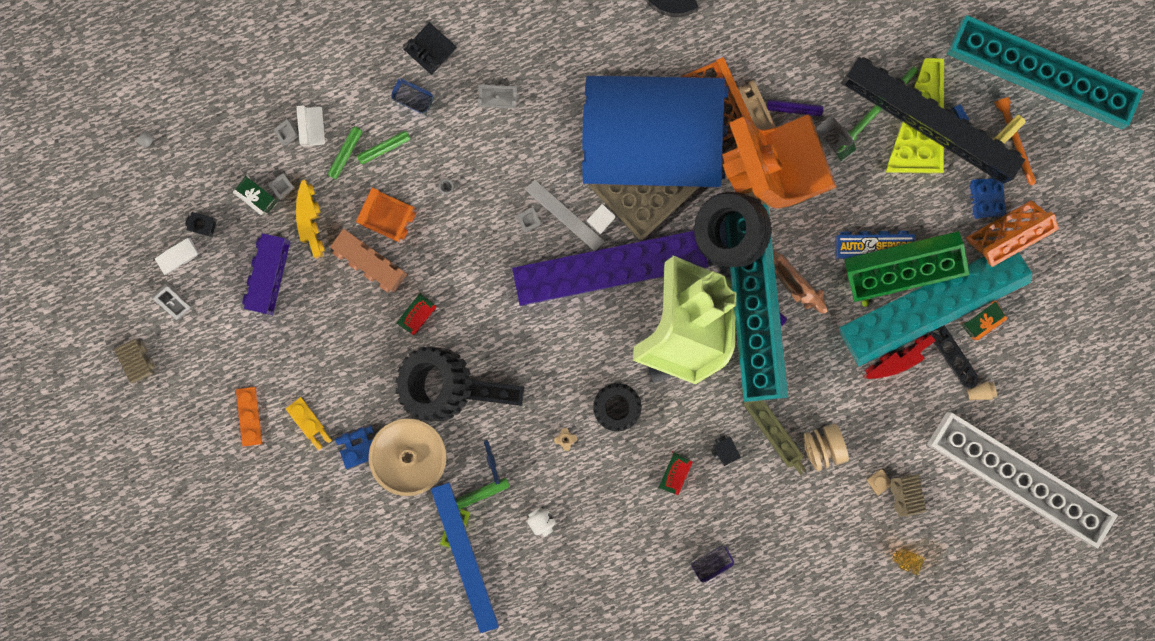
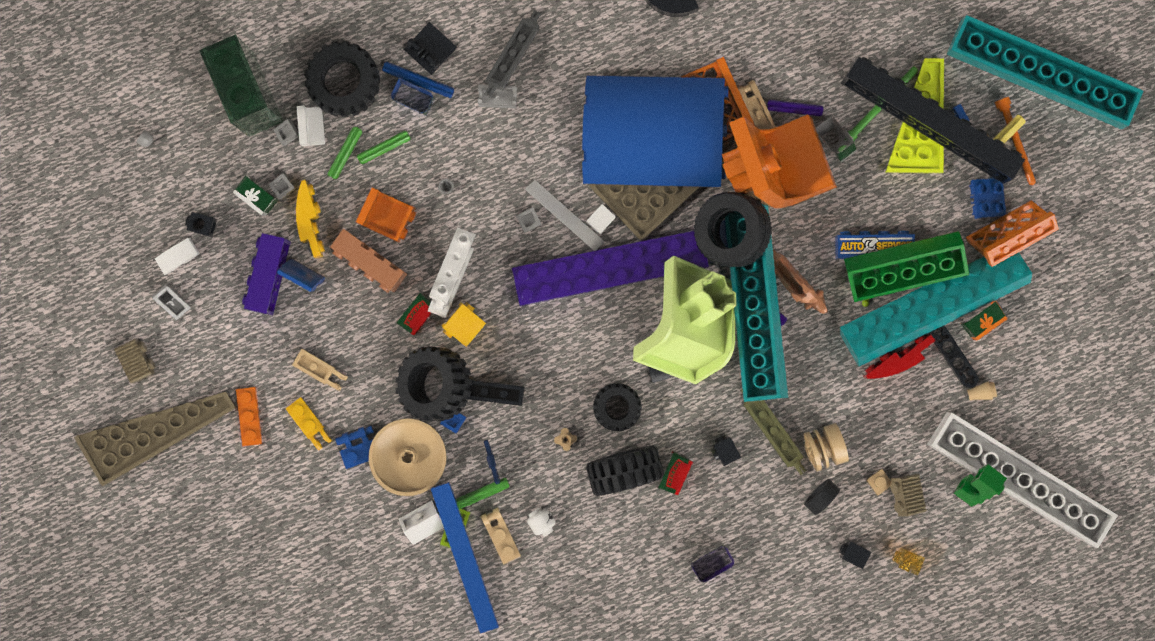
none -> dark tan wing [74,391,237,486]
none -> clear green brick [199,34,284,137]
none -> blue slope [277,259,325,292]
none -> tan hinge [292,349,348,391]
none -> black tyre [304,41,380,117]
none -> blue axle [382,62,454,98]
none -> white panel [398,500,444,544]
none -> white fence [428,227,476,318]
none -> blue plate [440,413,467,434]
none -> yellow plate [441,302,486,347]
none -> tan plate [481,507,521,565]
none -> dark grey plate [484,10,541,98]
none -> black tyre [586,445,664,496]
none -> black tyre [804,479,840,515]
none -> black brick [839,540,872,569]
none -> green arch [953,464,1007,507]

